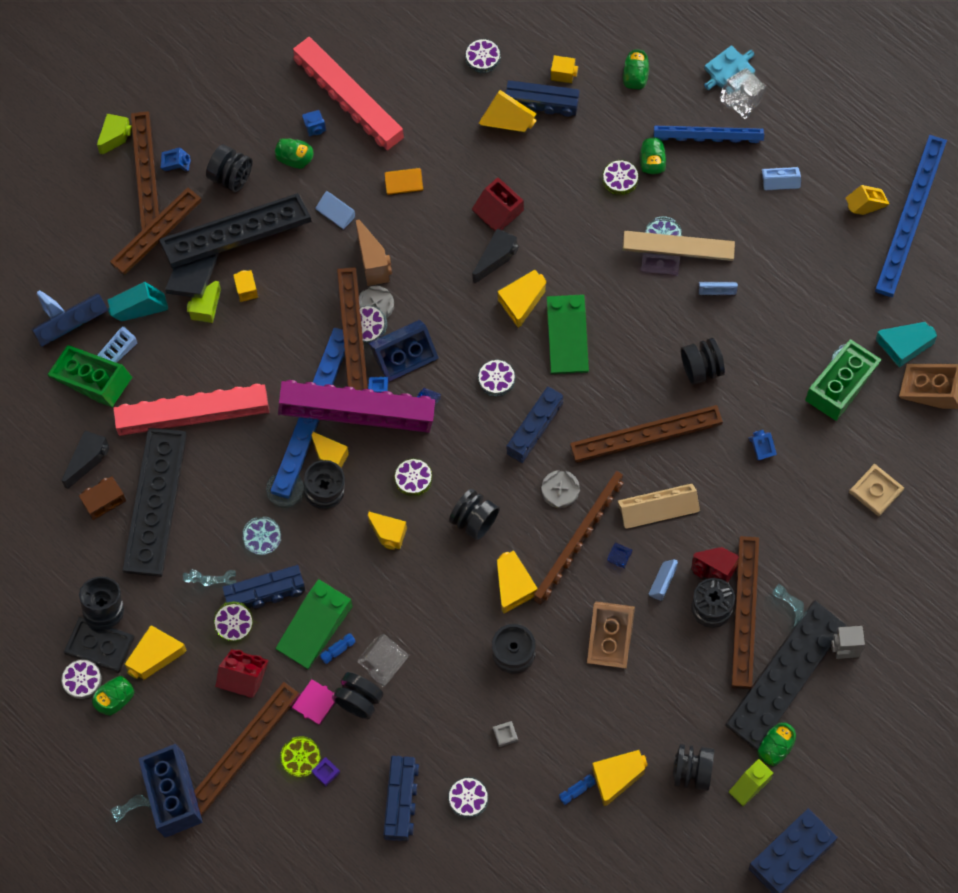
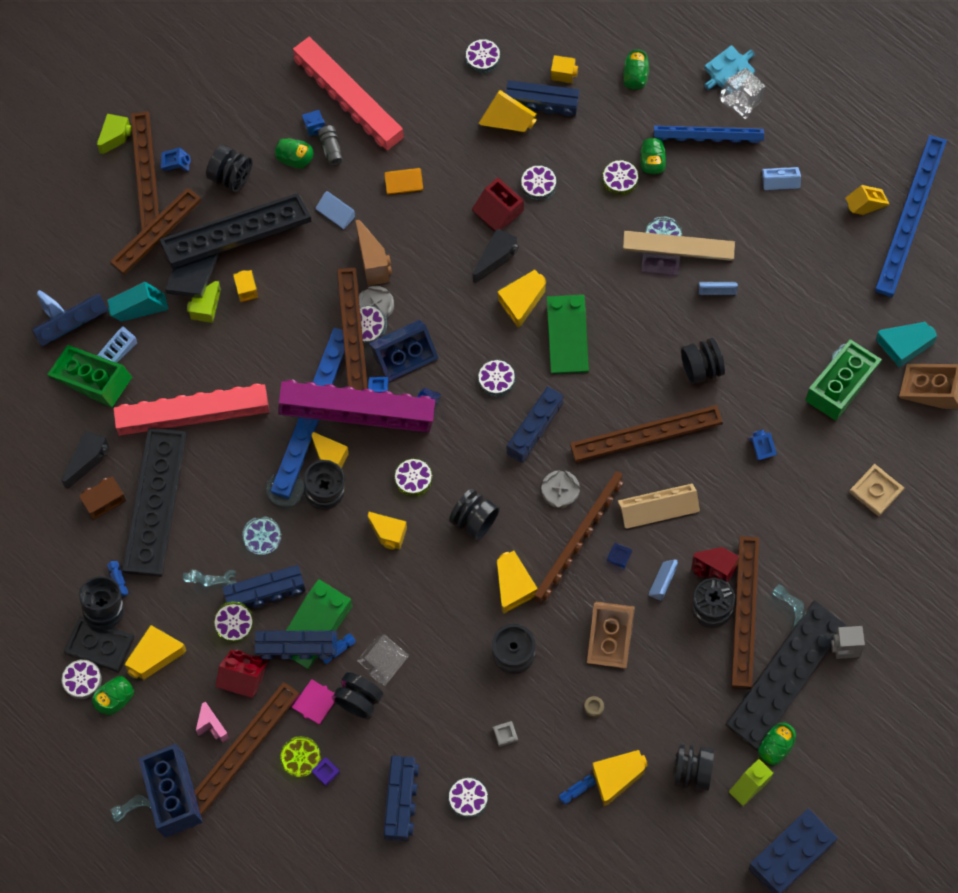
none -> blue axle [107,561,128,598]
none -> bright pink slope [196,702,229,743]
none -> dark blue brick [255,631,337,659]
none -> dark grey axle [318,125,343,165]
none -> tile [521,165,557,200]
none -> dark tan tile [584,696,604,718]

